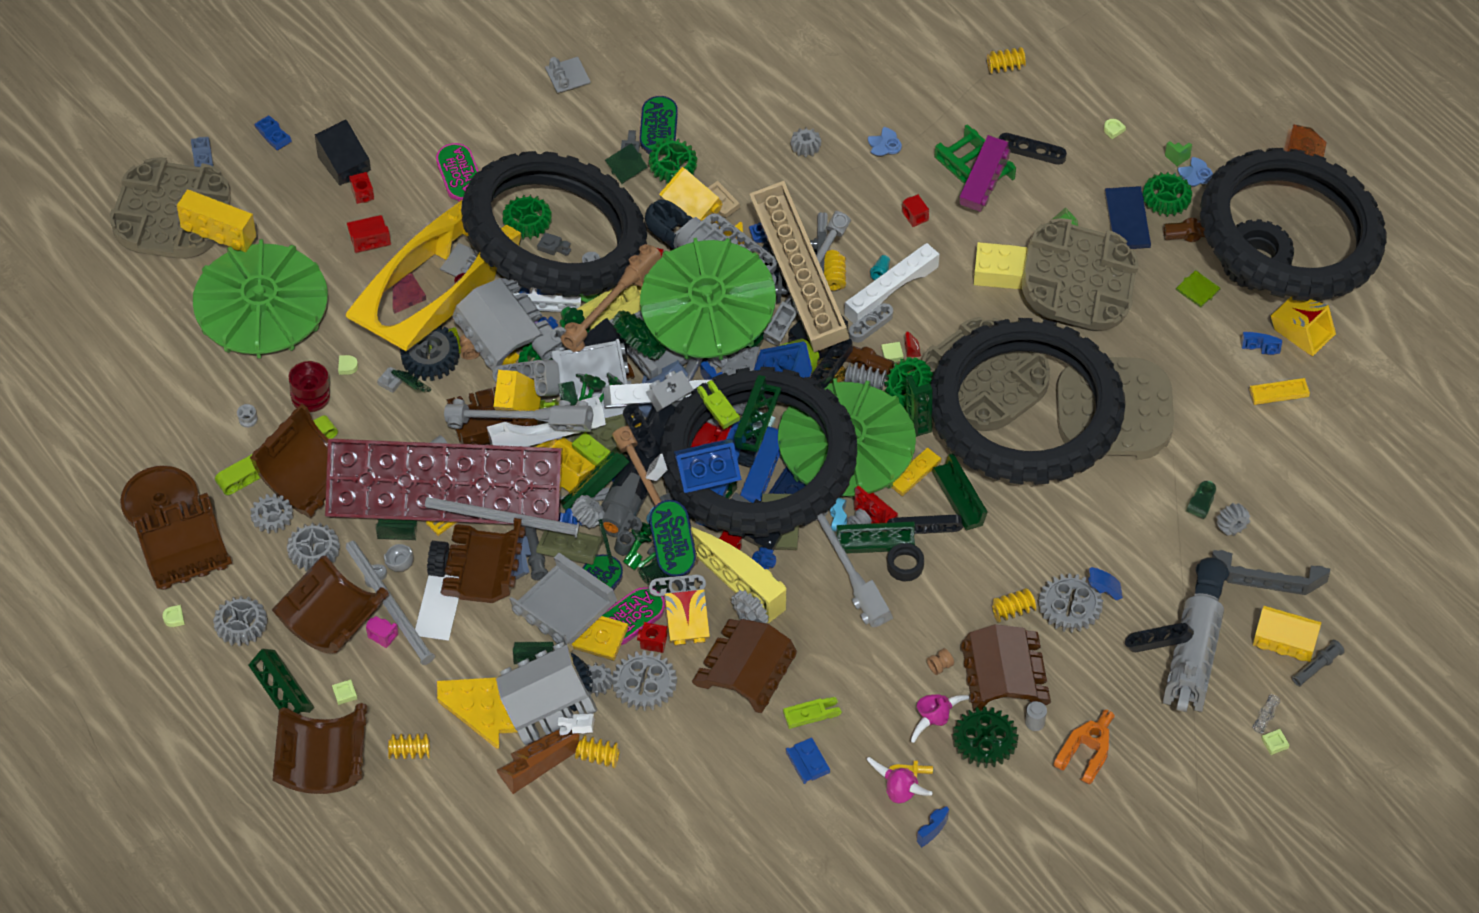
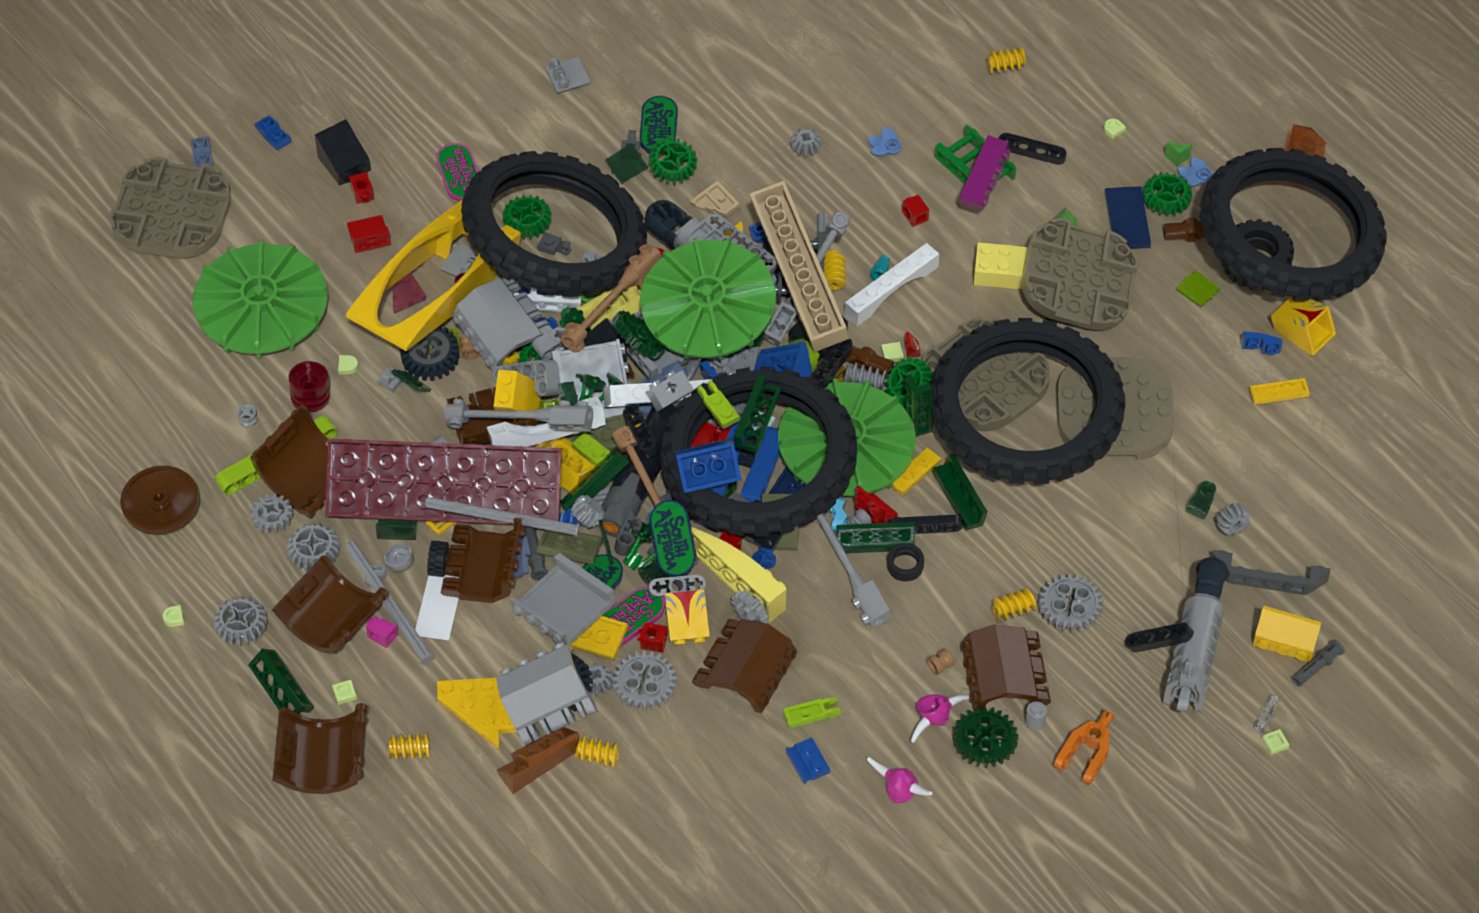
reddish brown hinge [132,492,232,590] -> none
yellow brick [177,189,256,252] -> none
clear green panel [513,642,554,665] -> none
white plate [558,713,595,735] -> none
white slope [646,454,667,481] -> none
yellow slope [659,167,723,221] -> none
light grey beam [849,303,893,343] -> none
yellow piece [889,760,933,778] -> none
blue slope [917,806,949,848] -> none
blue slope [1088,567,1123,600] -> none

